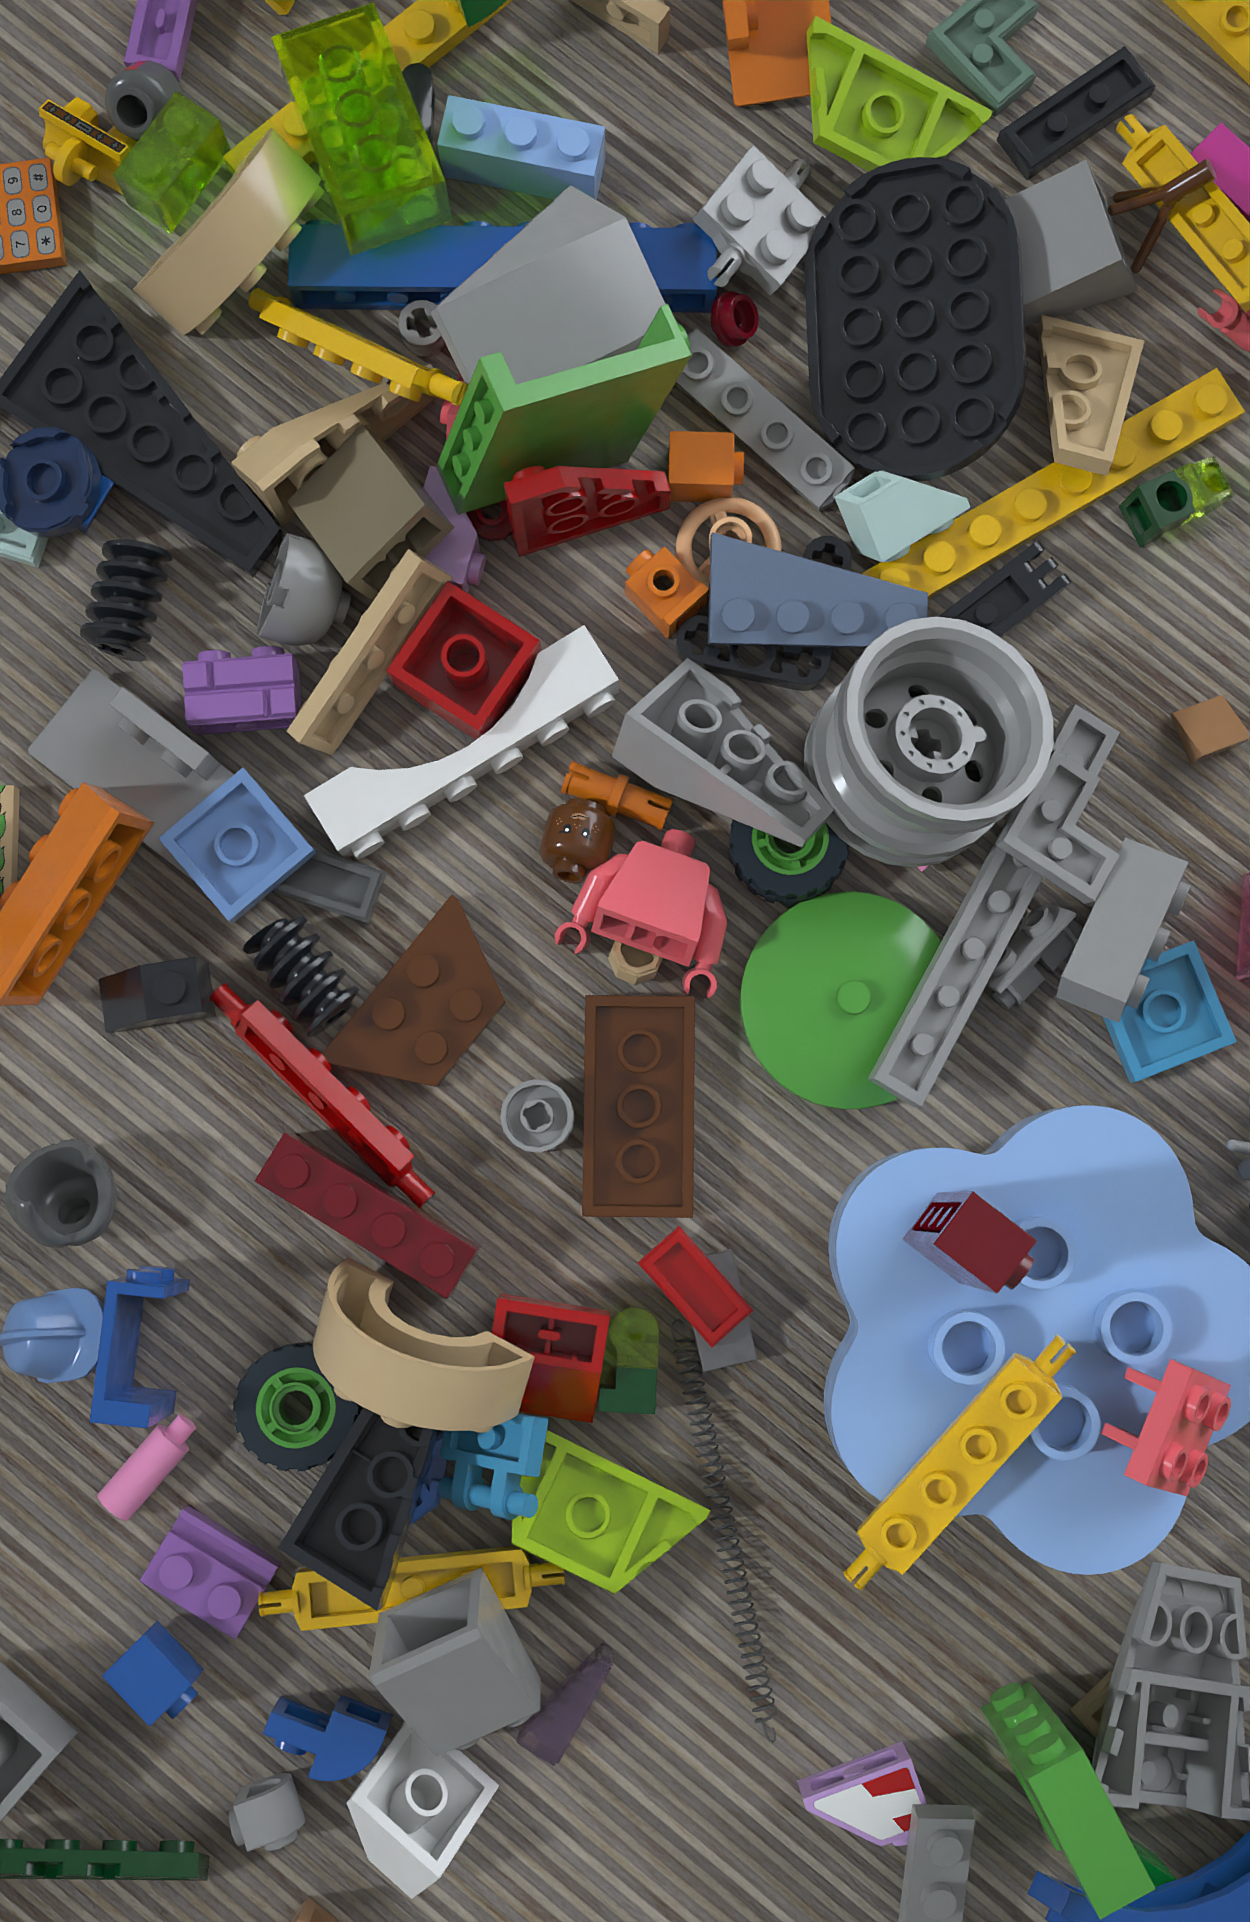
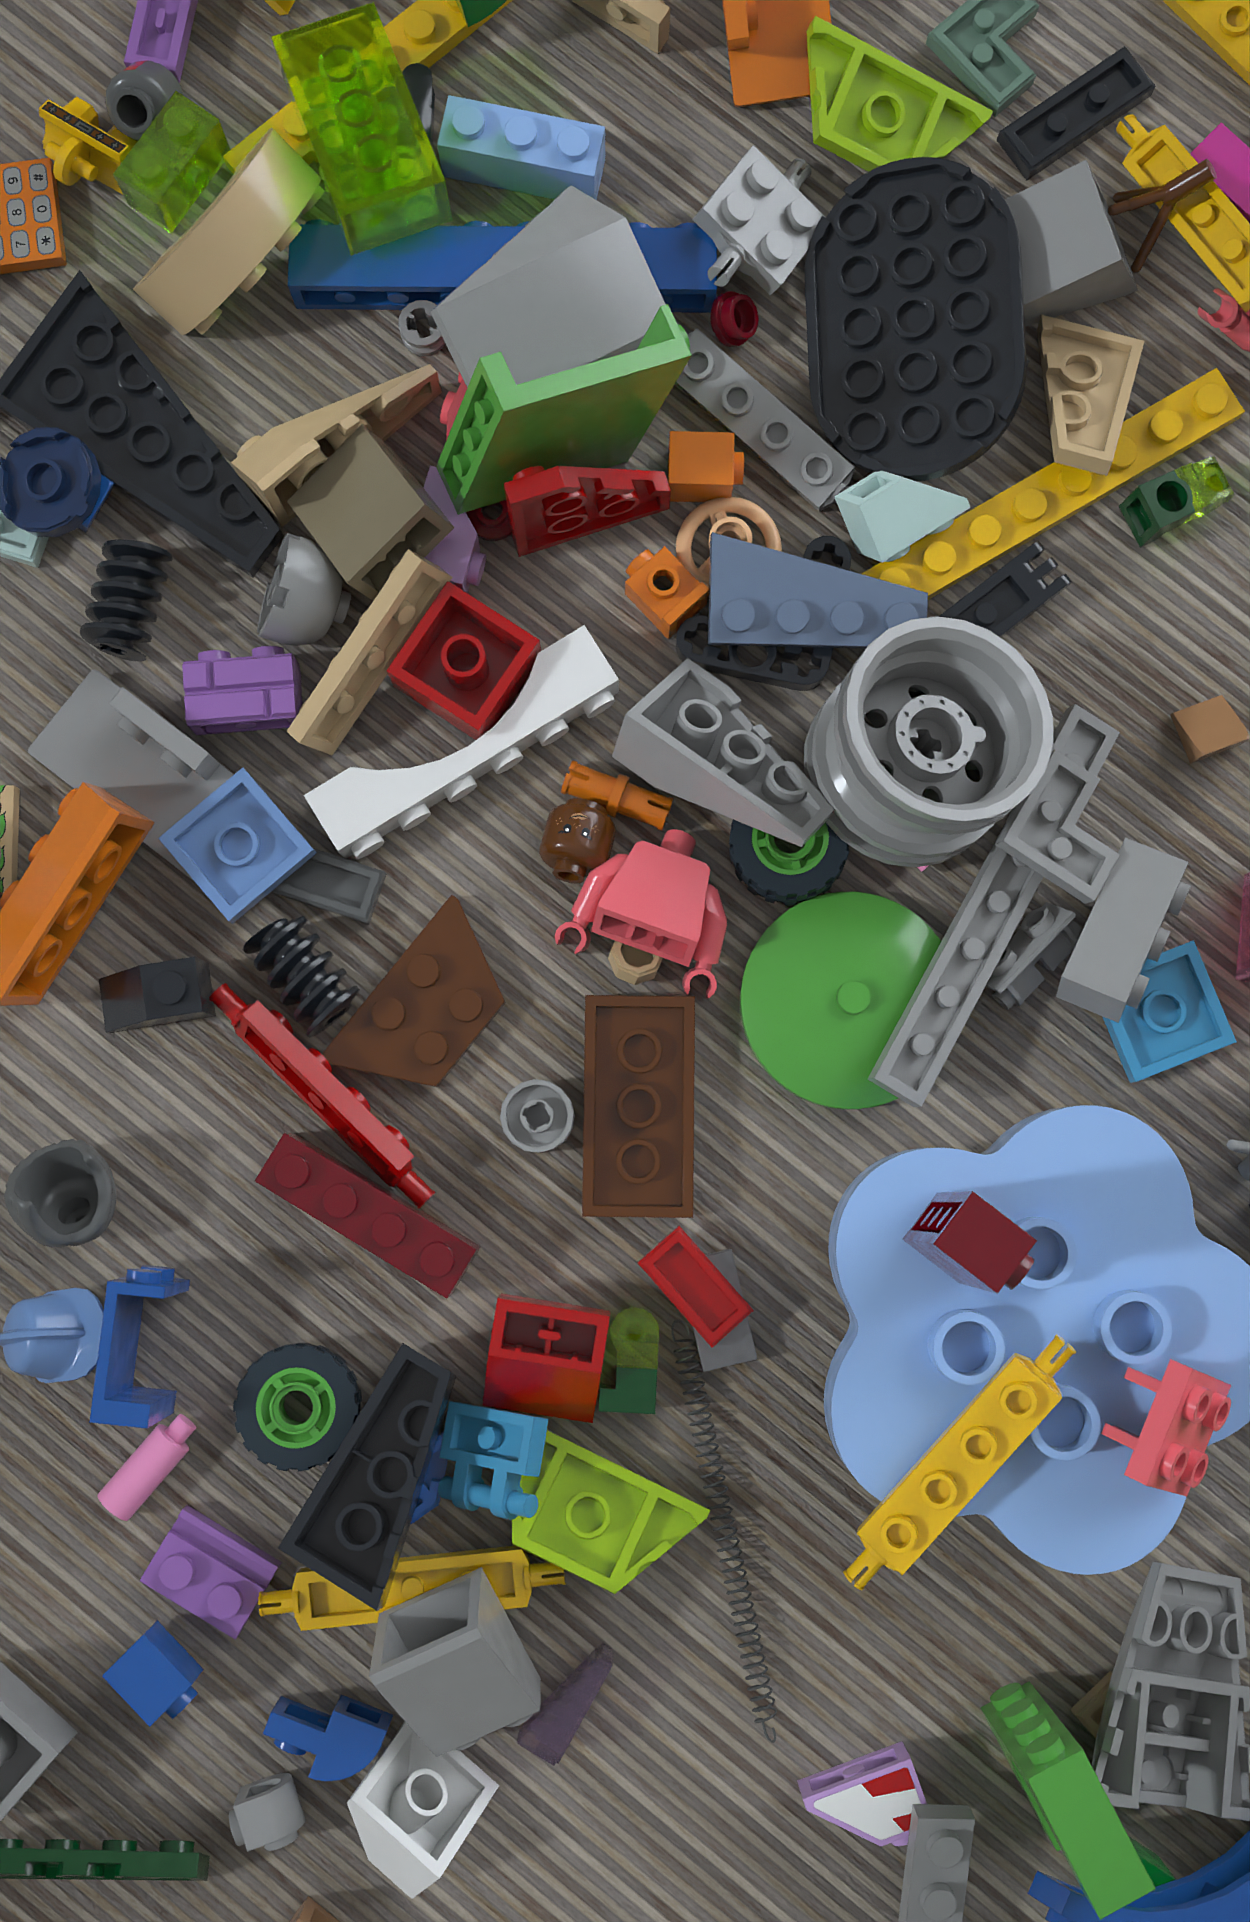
yellow plate [248,288,468,406] -> none
tan brick [313,1258,535,1433] -> none

